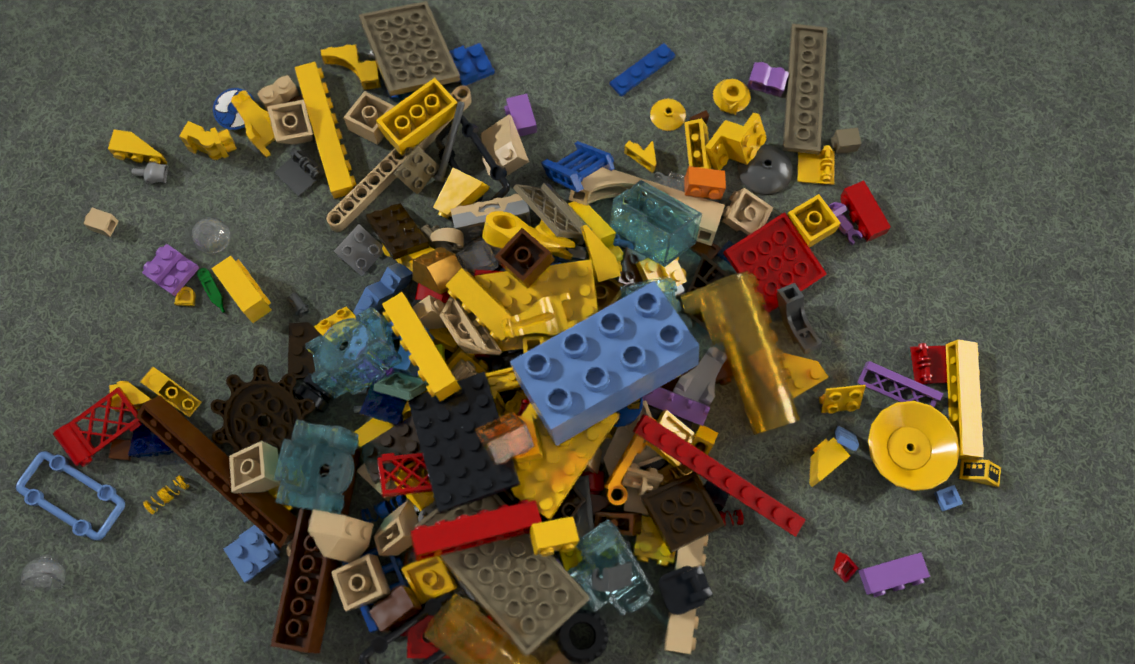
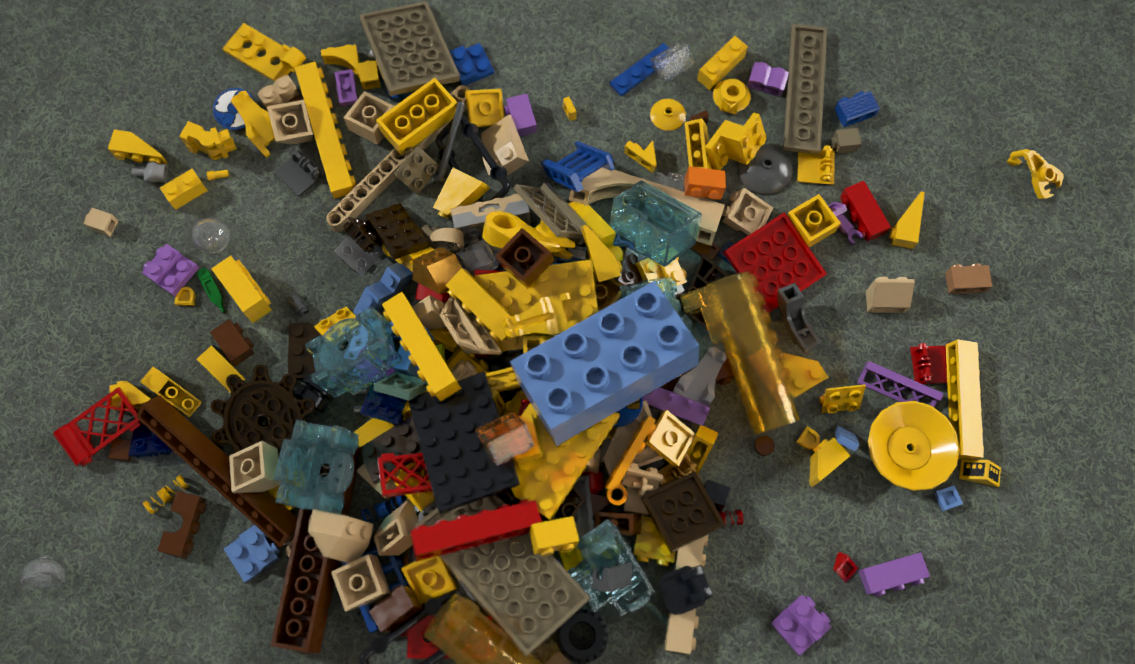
medium blue bar [16,451,125,540] -> none
red plate [632,414,806,537] -> none
none -> reddish brown arch [157,491,206,558]
none -> yellow brick [160,169,208,210]
none -> yellow slope [197,345,245,393]
none -> yellow piece [207,170,229,181]
none -> reddish brown brick [210,319,254,366]
none -> yellow hinge [222,23,306,82]
none -> medium lavender plate [335,69,358,107]
none -> dark brown hinge [343,217,383,253]
none -> yellow tile [465,89,505,127]
none -> yellow tile [563,97,576,121]
none -> clear brick [651,42,695,81]
none -> yellow brick [697,36,748,90]
none -> reddish brown tile [754,436,775,456]
none -> medium lavender plate [770,595,831,656]
none -> yellow tile [796,426,820,450]
none -> blue brick [834,91,880,128]
none -> tan slope [866,277,915,313]
none -> yellow slope [889,192,925,249]
none -> medium nougat brick [945,263,992,294]
none -> yellow animal [1007,149,1063,199]

